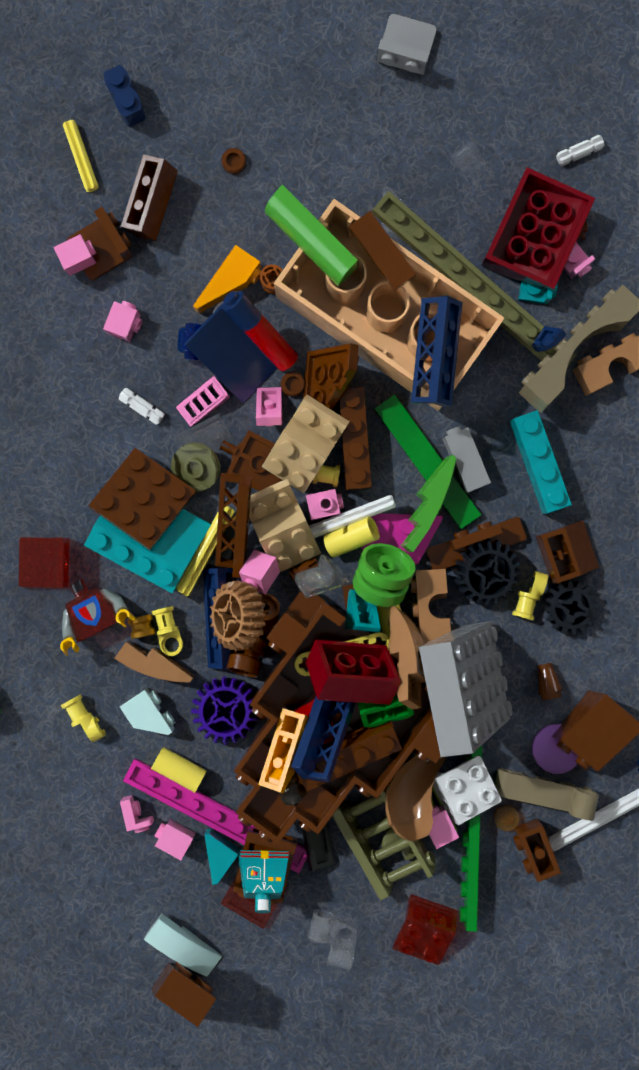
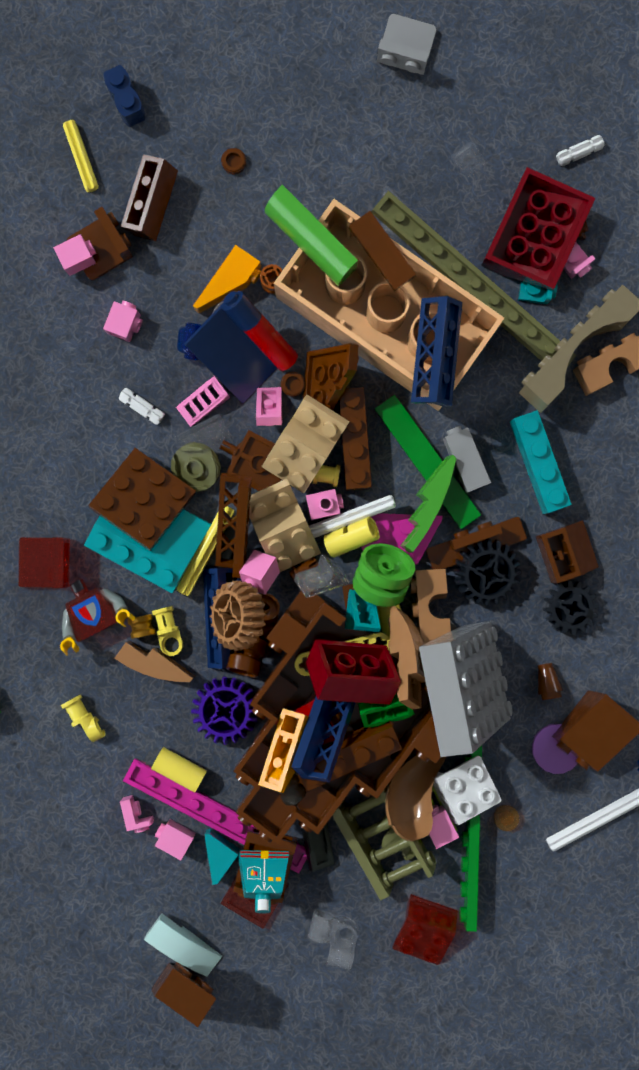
light aqua slope [120,688,175,735] -> none
dark tan beam [494,768,599,821] -> none
light yellow connector [512,571,548,621] -> none
reddish brown brick [513,819,561,882] -> none
dark blue tile [532,326,567,352] -> none

